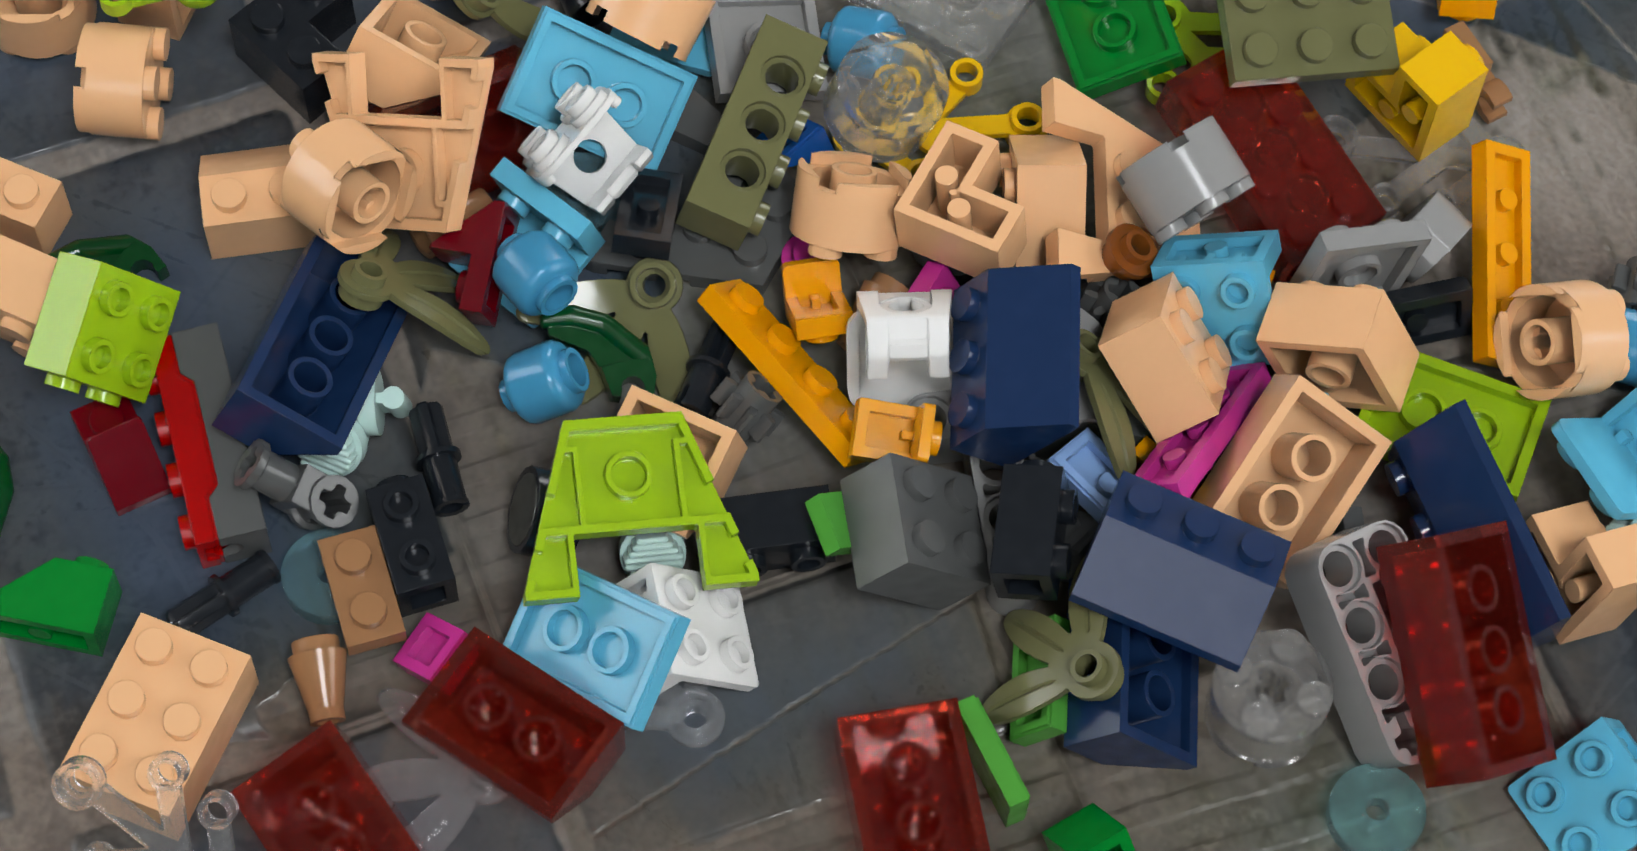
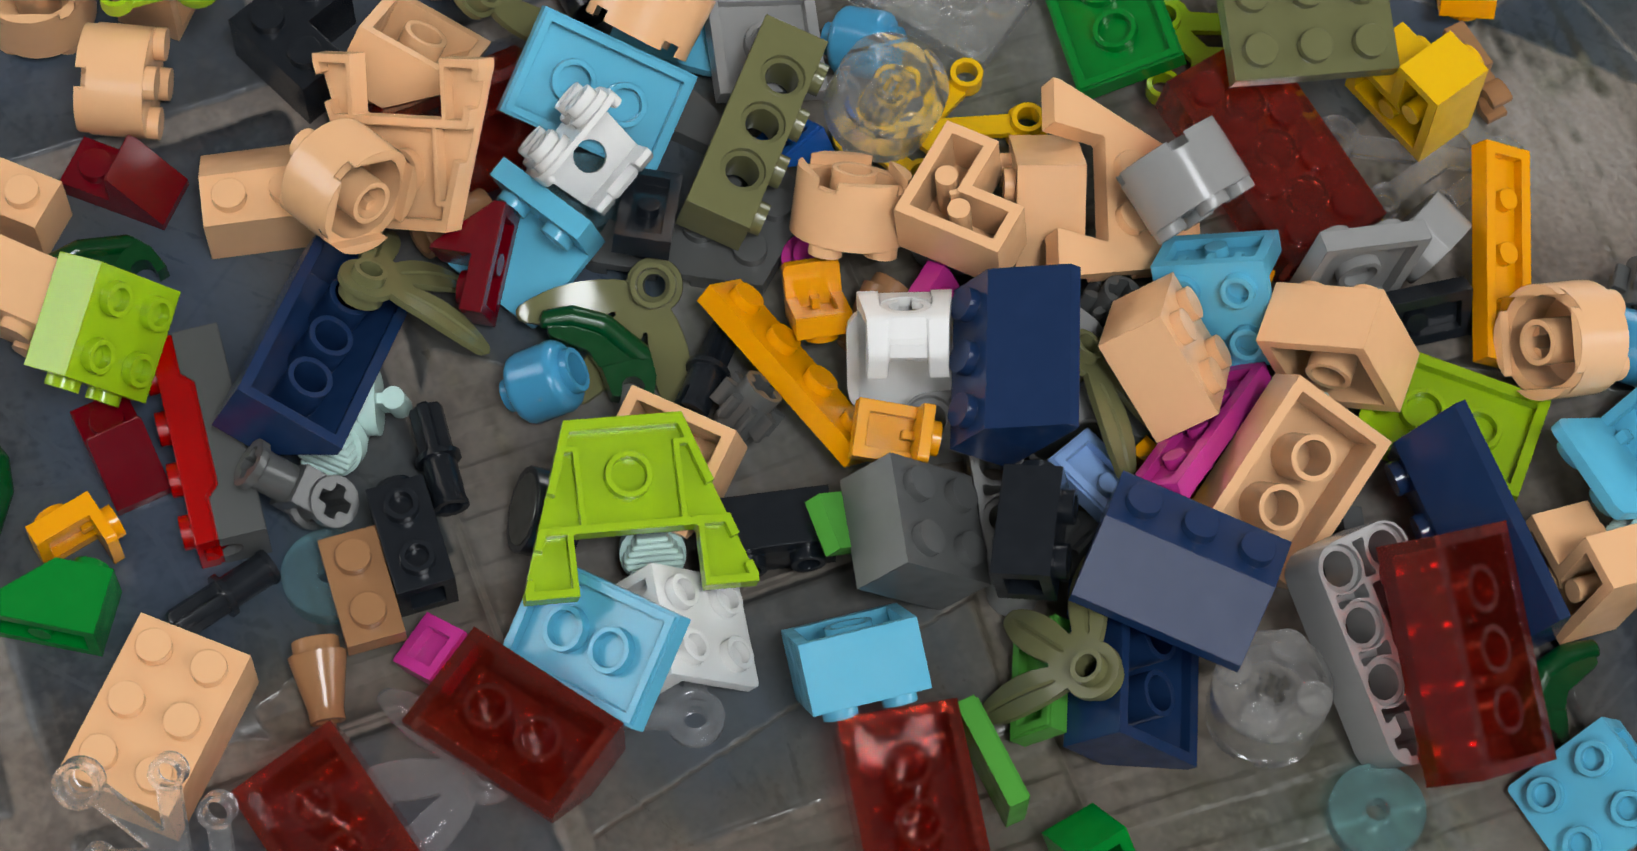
dark azure head [492,230,579,316] -> none
dark orange plate [1102,223,1158,280] -> none
none -> light orange bracket [25,491,127,564]
none -> dark red slope [60,135,189,231]
none -> medium azure brick [781,603,932,722]
none -> dark green piece [1508,639,1600,767]

